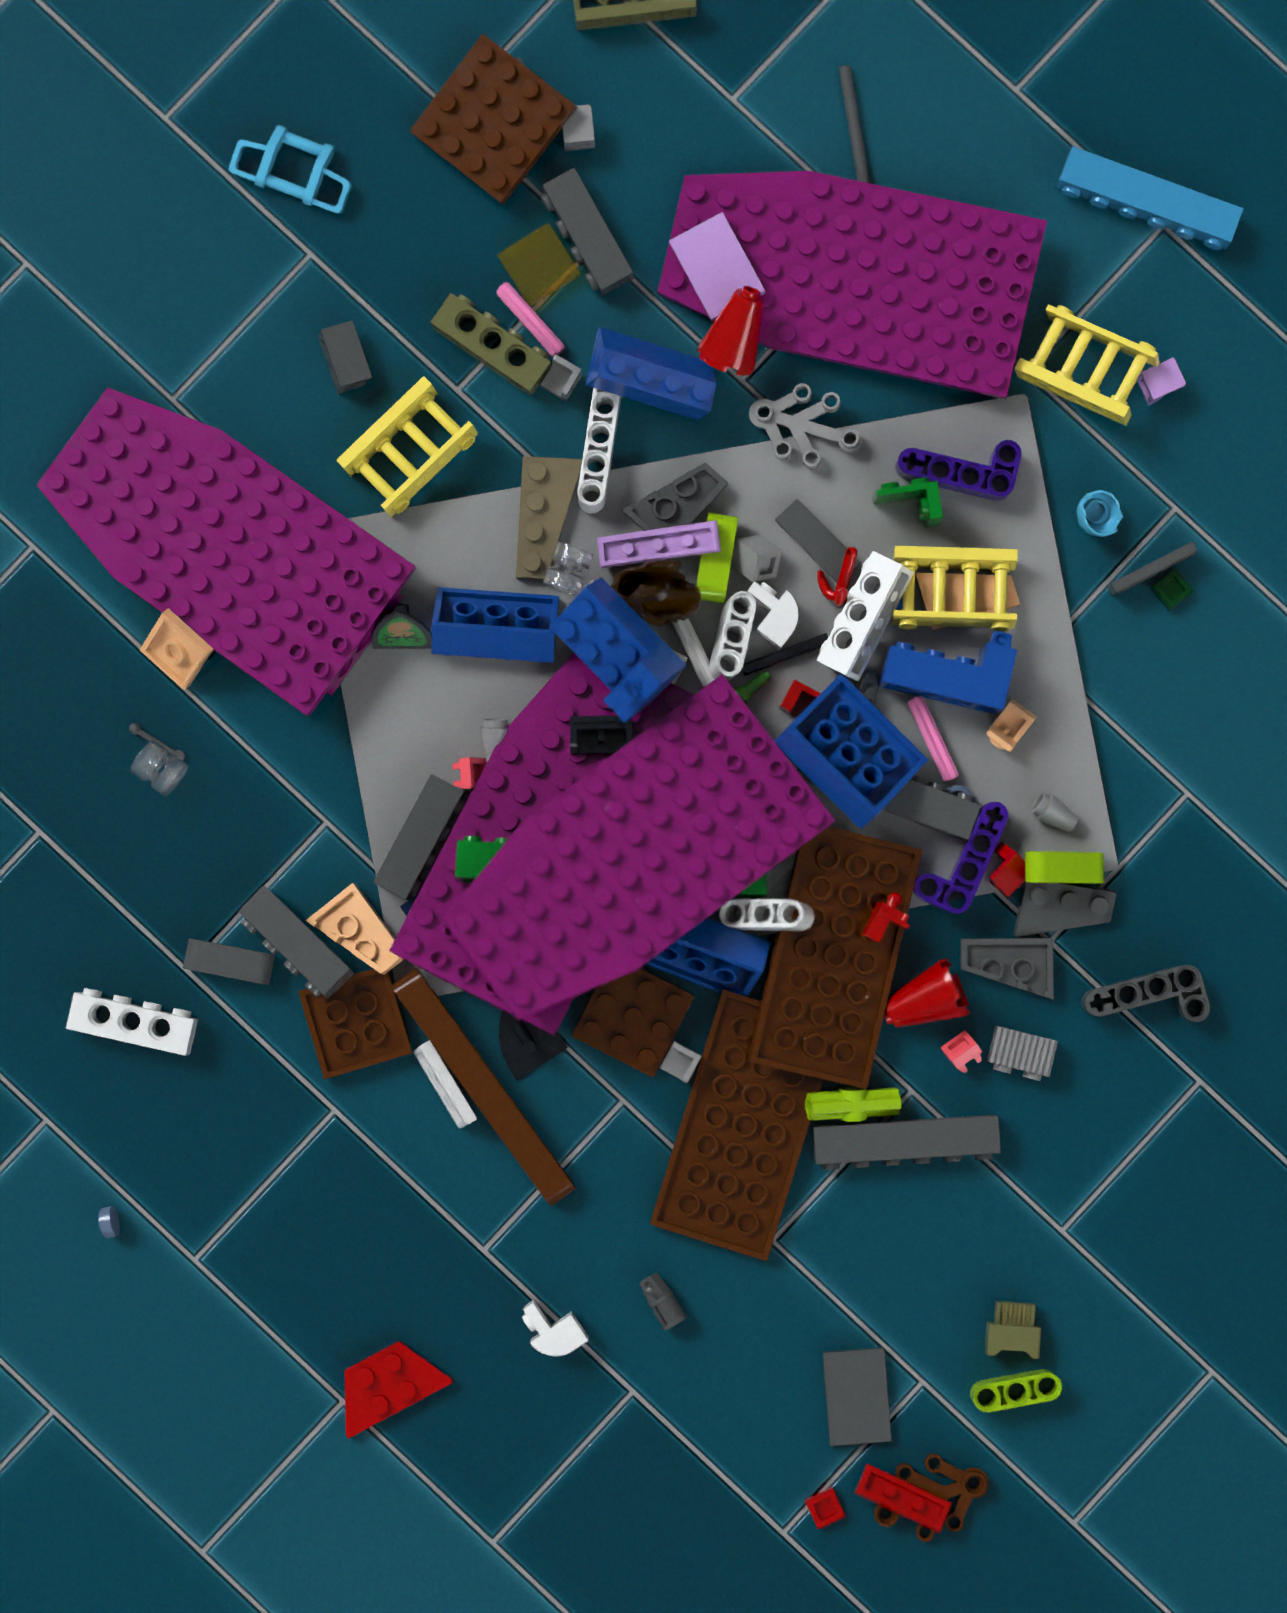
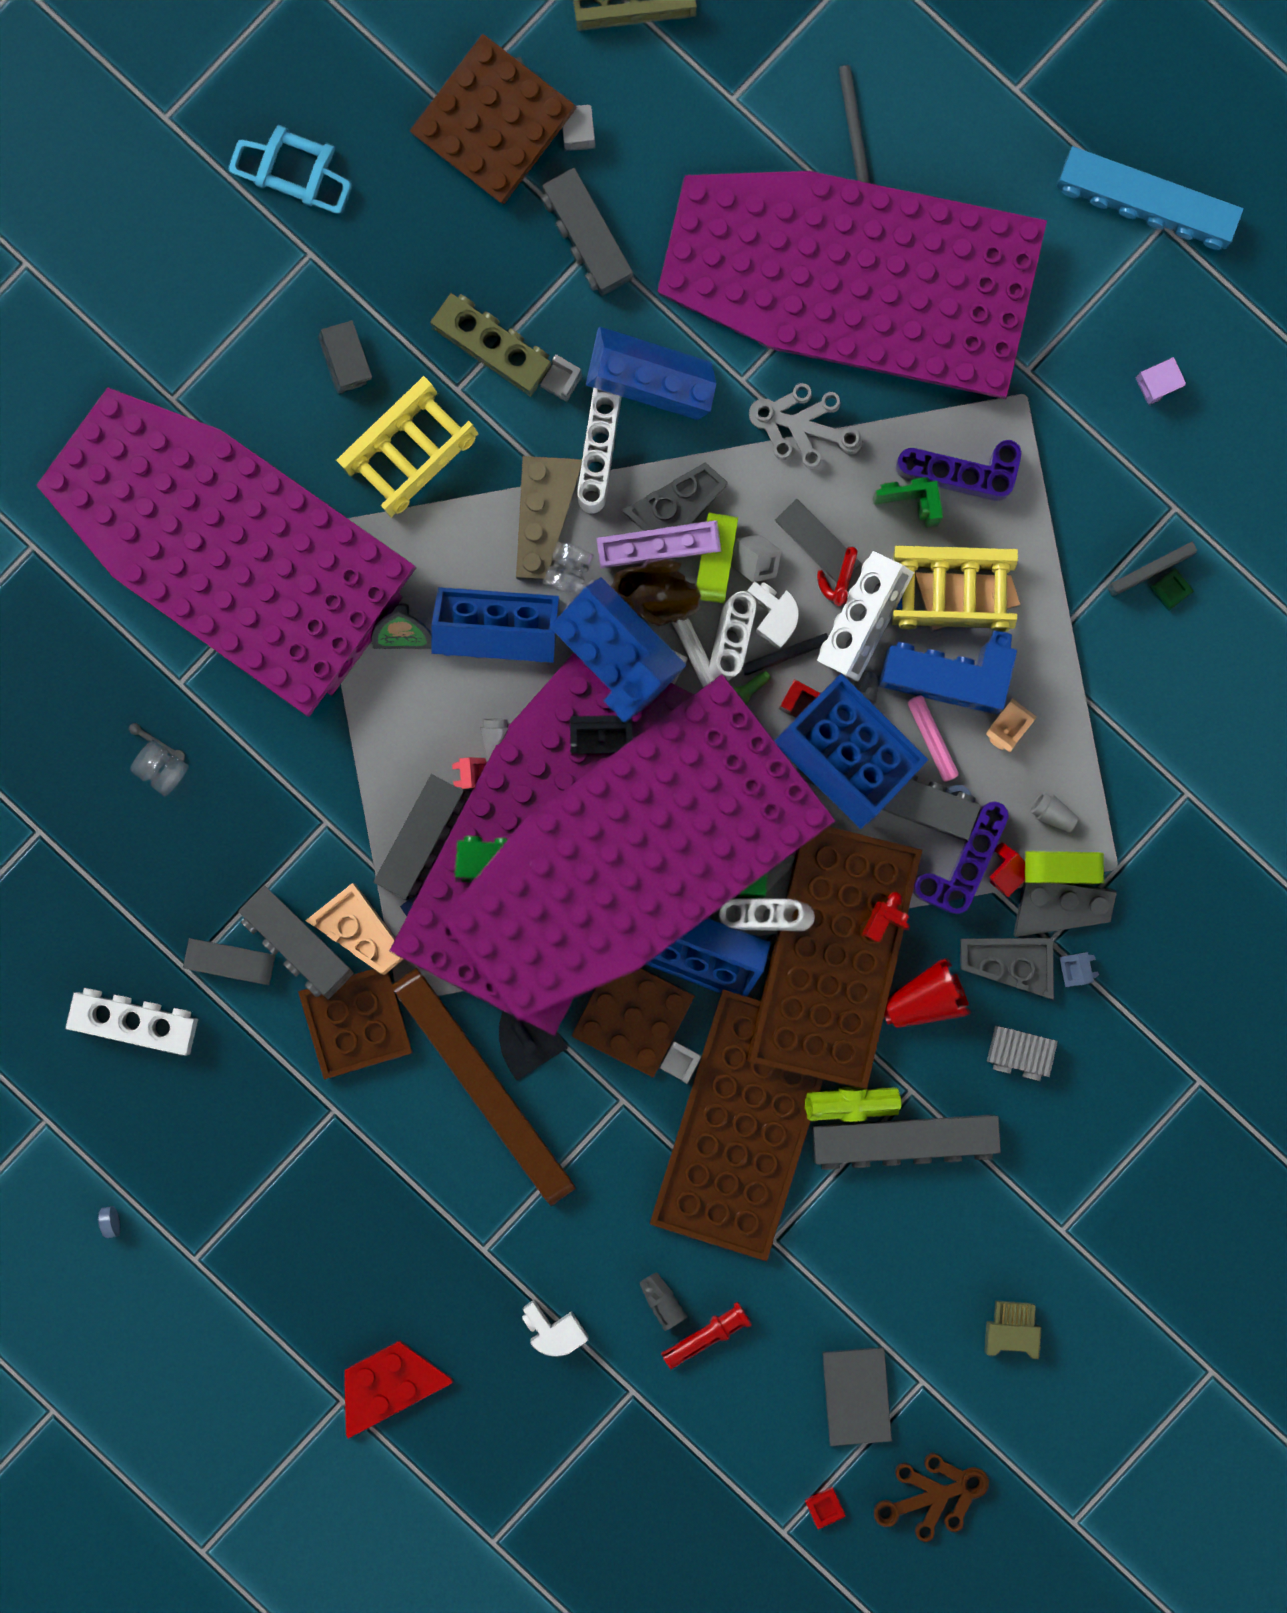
light nougat tile [140,608,213,690] -> none
white tile [413,1040,477,1129] -> none
bright pink axle [496,282,565,357] -> none
clear yellow tile [497,223,581,307] -> none
lavender tile [669,212,765,322] -> none
red cone [697,286,764,376] -> none
red tile [854,1464,952,1533] -> none
coral tile [940,1030,982,1073] -> none
lime beam [970,1369,1062,1412] -> none
light yellow fence [1015,304,1160,426] -> none
medium azure hair [1076,490,1123,537] -> none
dark grey beam [1081,965,1210,1022] -> none
none -> red pin [661,1302,752,1370]
none -> sand blue tile [1059,952,1099,987]

